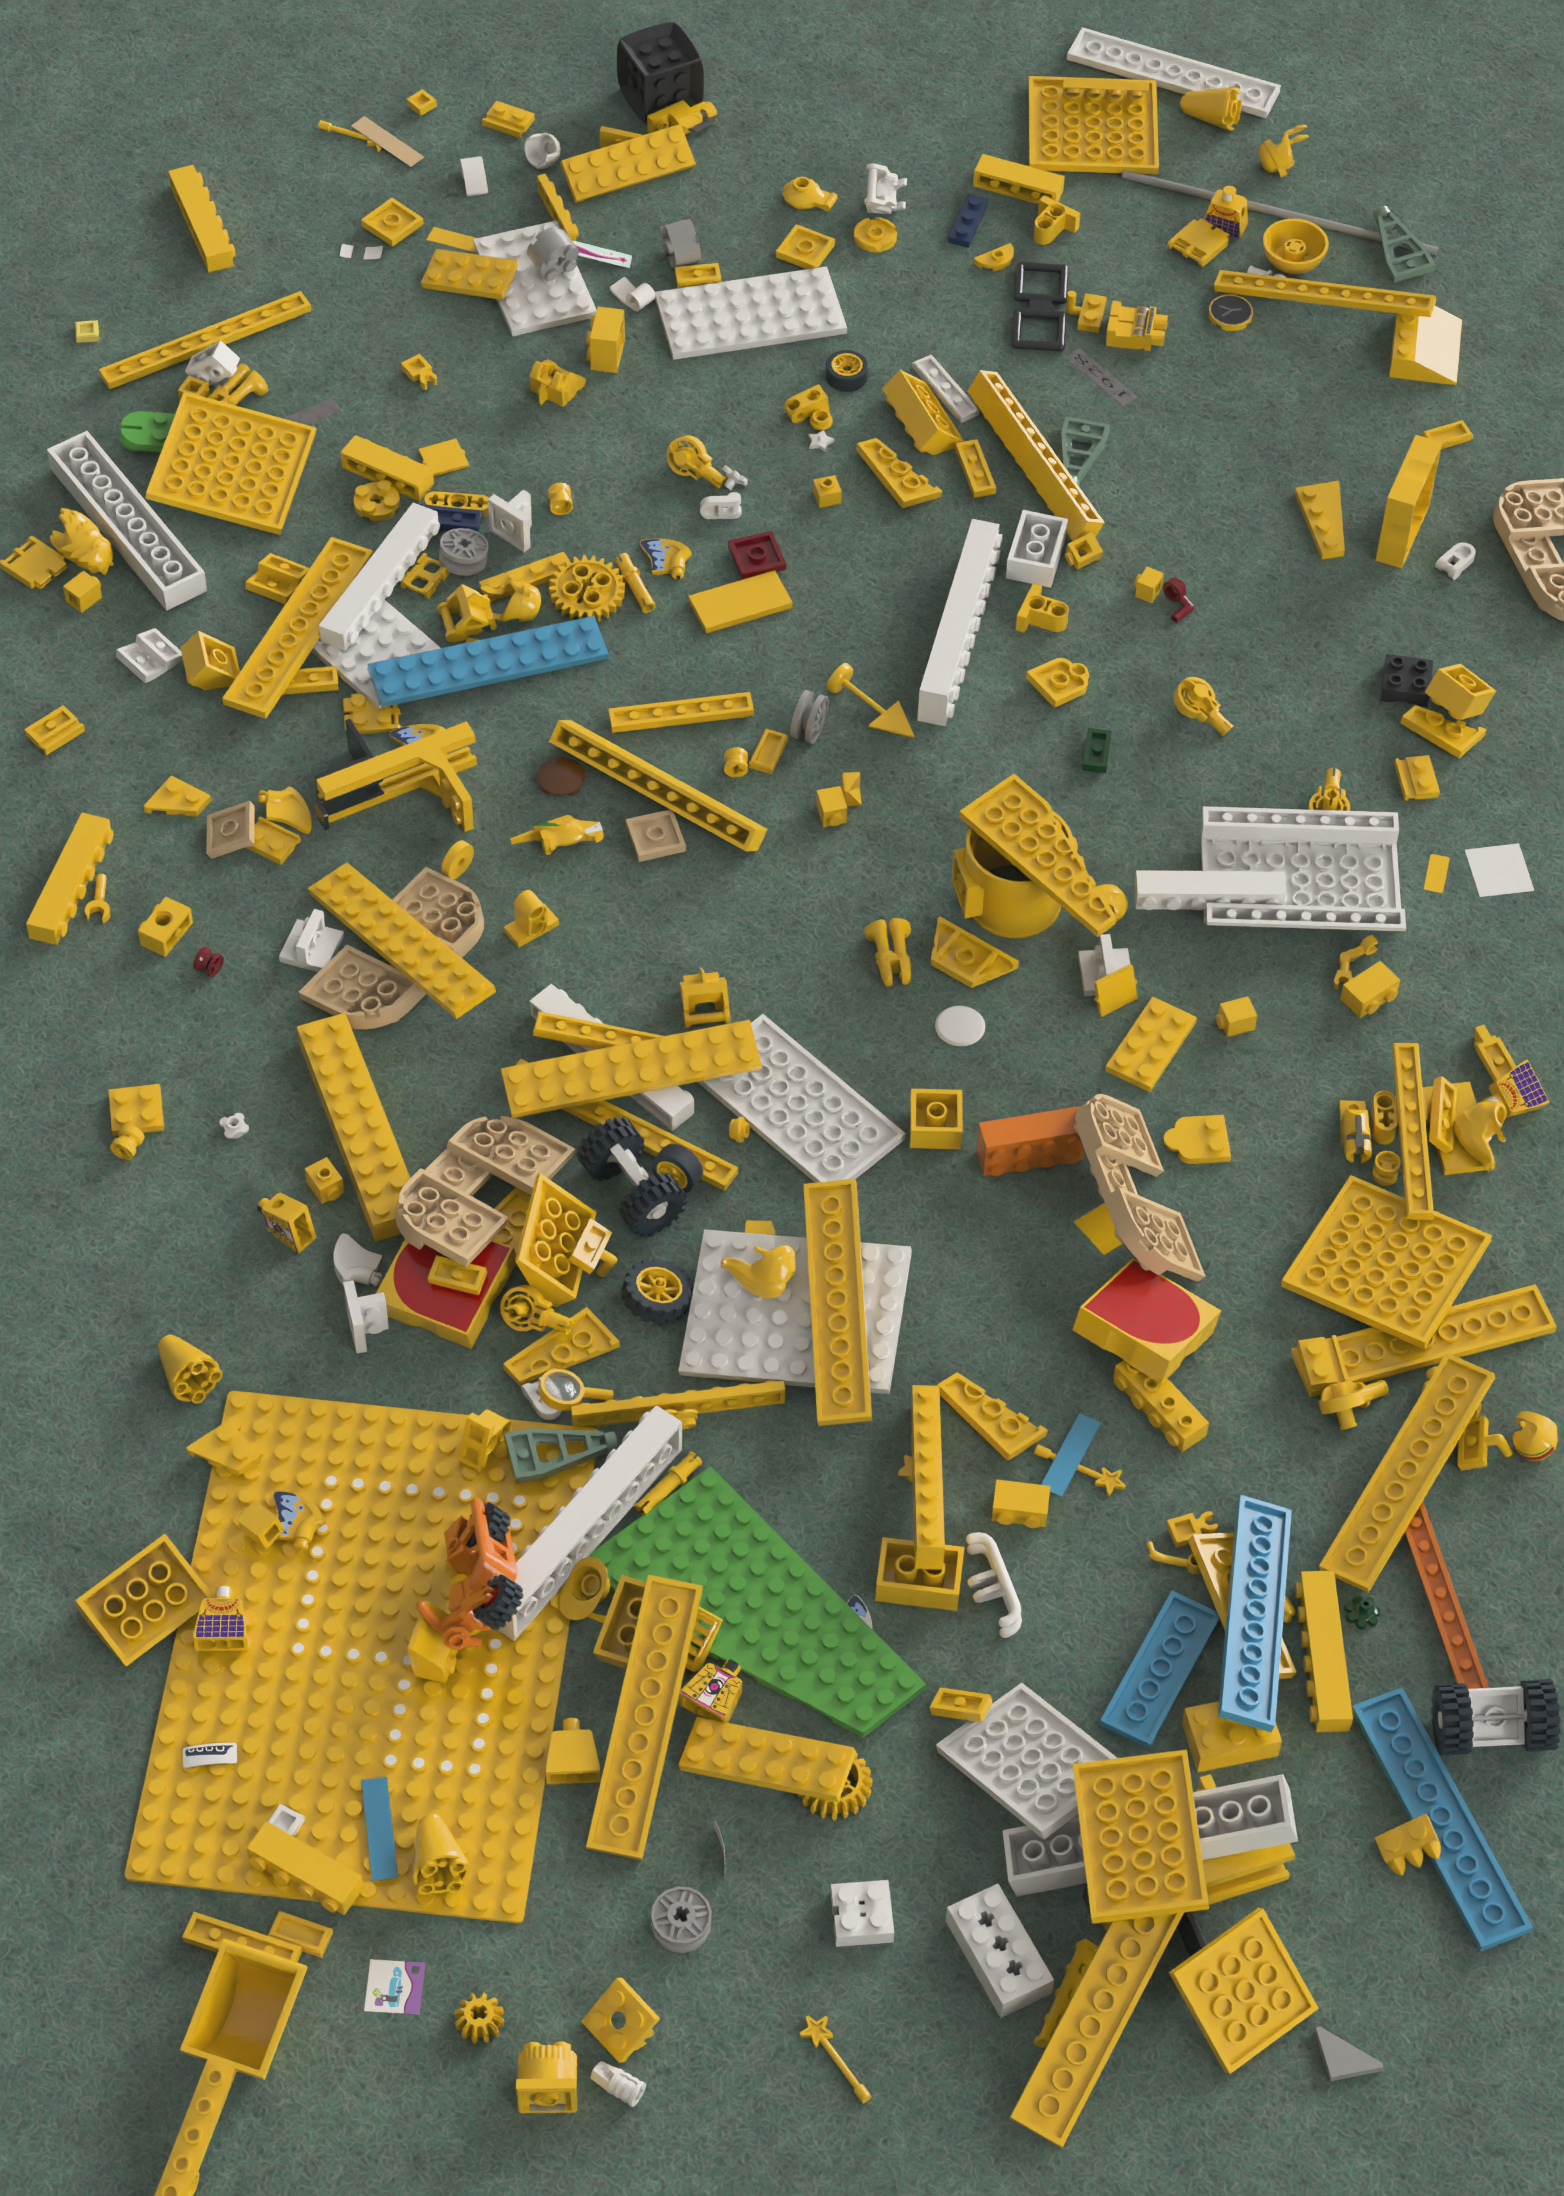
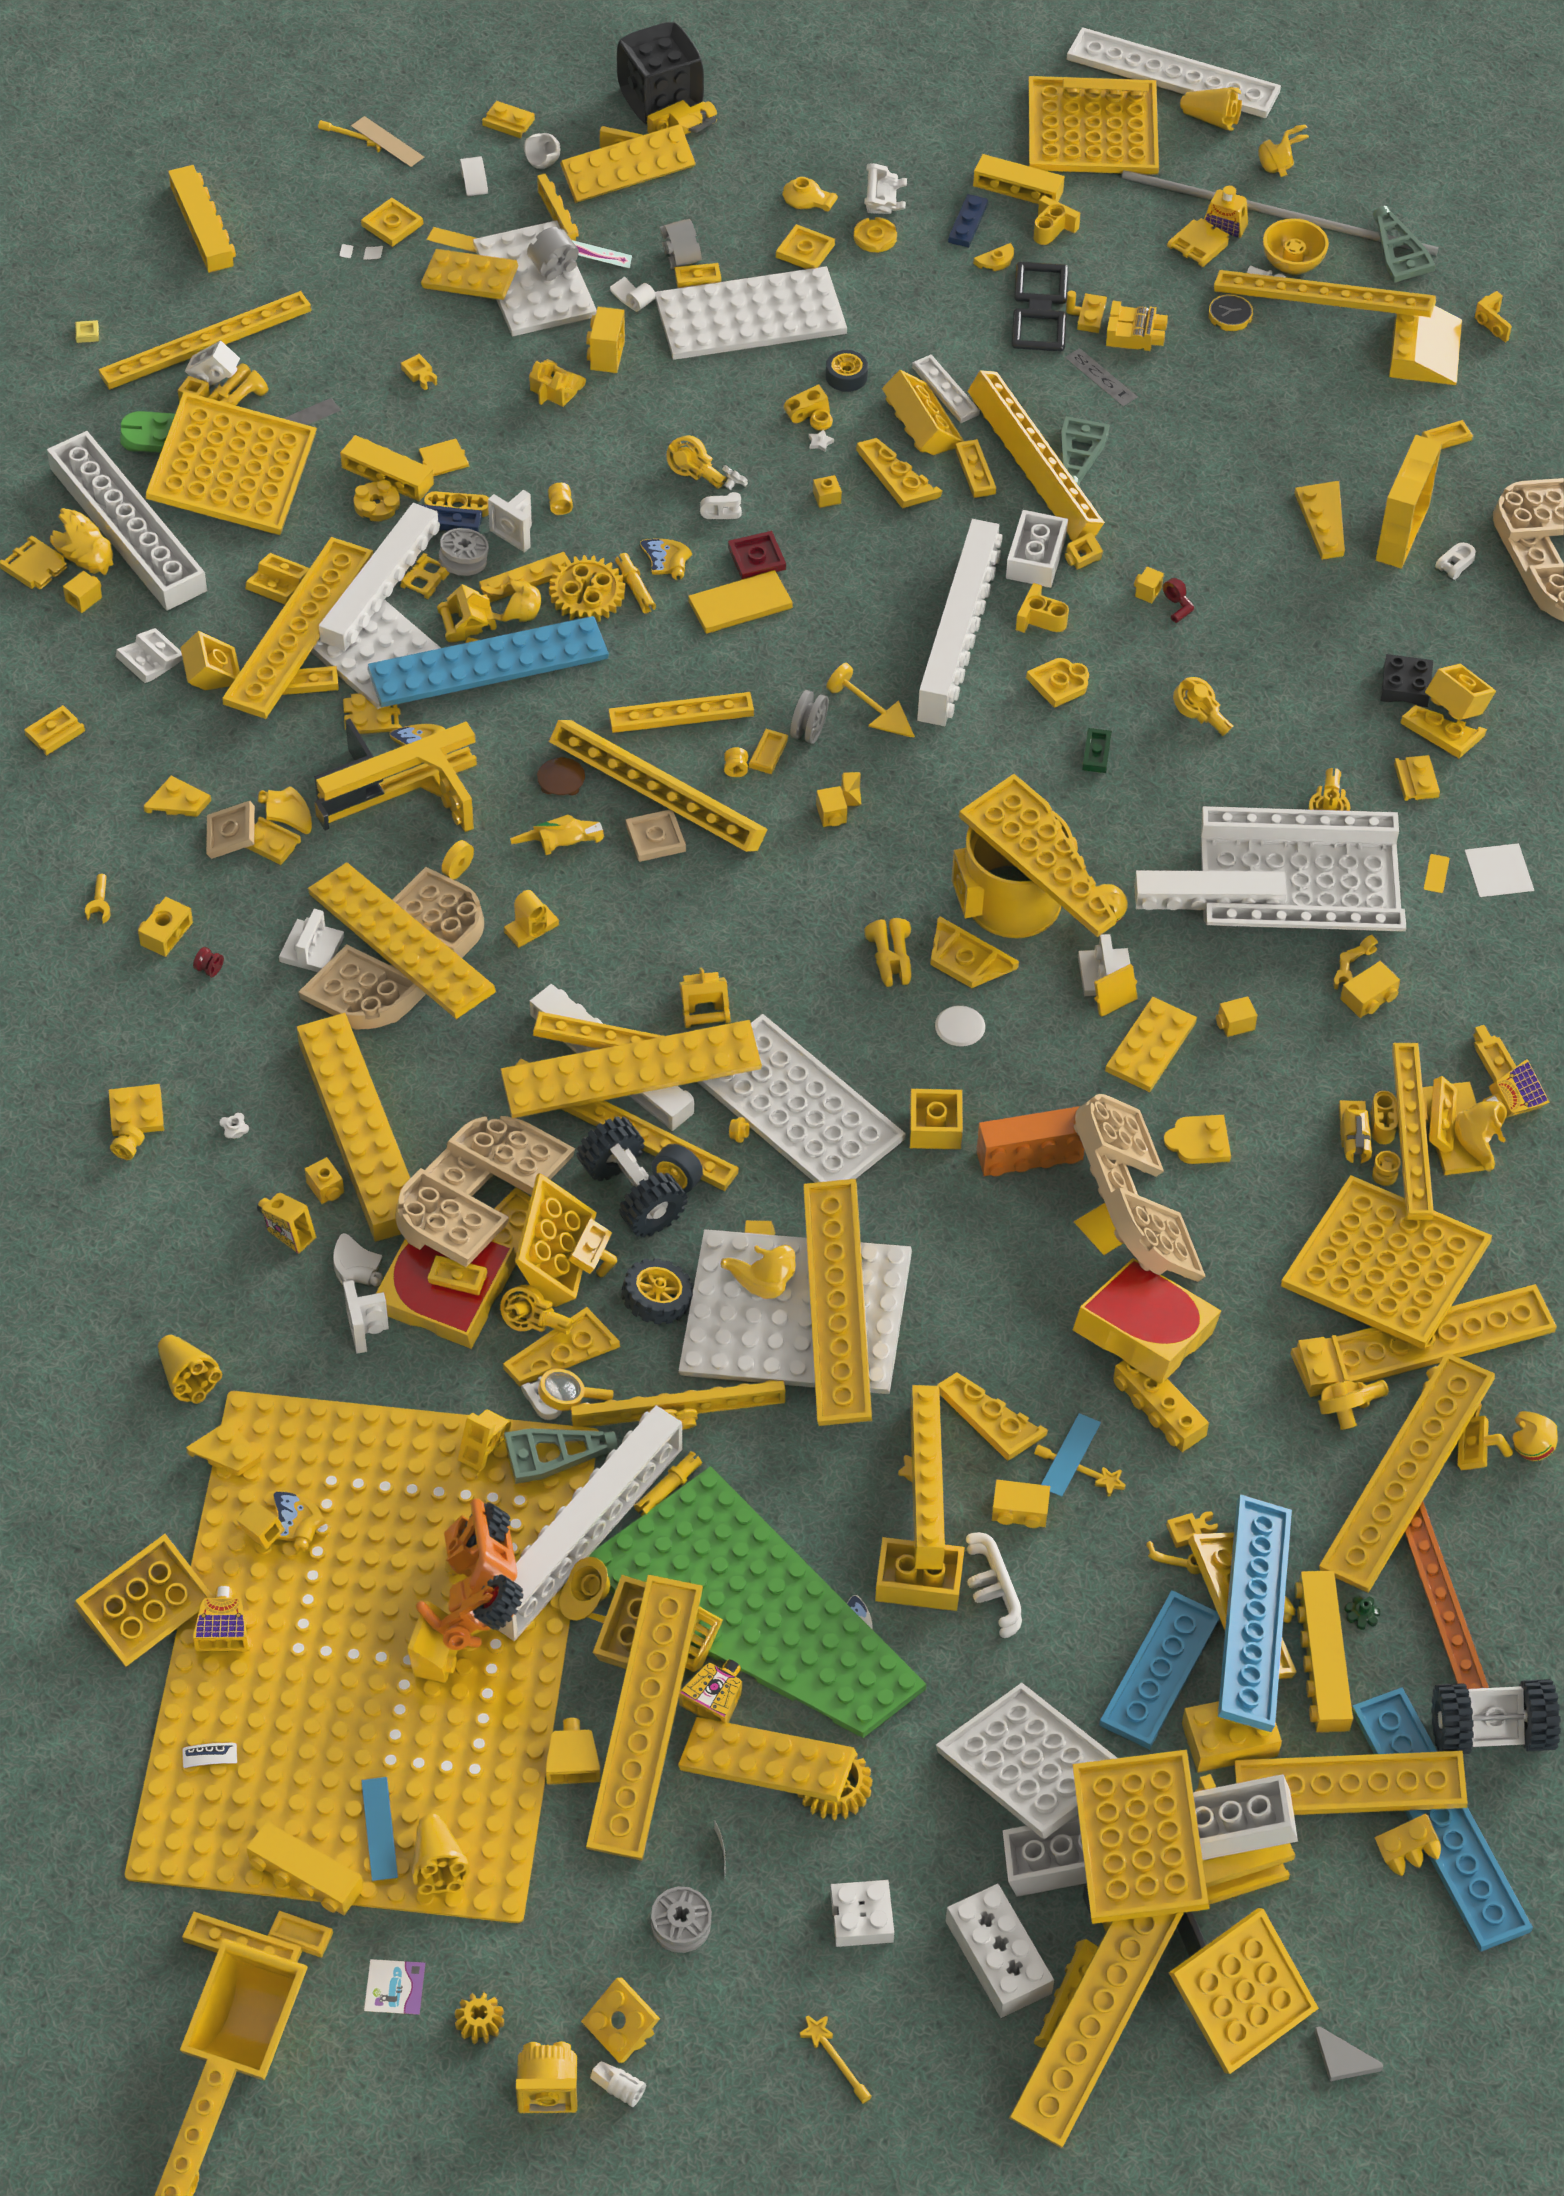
yellow brick [26,813,113,945] -> none
white tile [268,1804,305,1837] -> none
yellow plate [406,89,437,116] -> none
yellow plate [929,1688,993,1722] -> none
none -> yellow plate [1235,1751,1468,1815]
none -> yellow bracket [1475,291,1512,342]

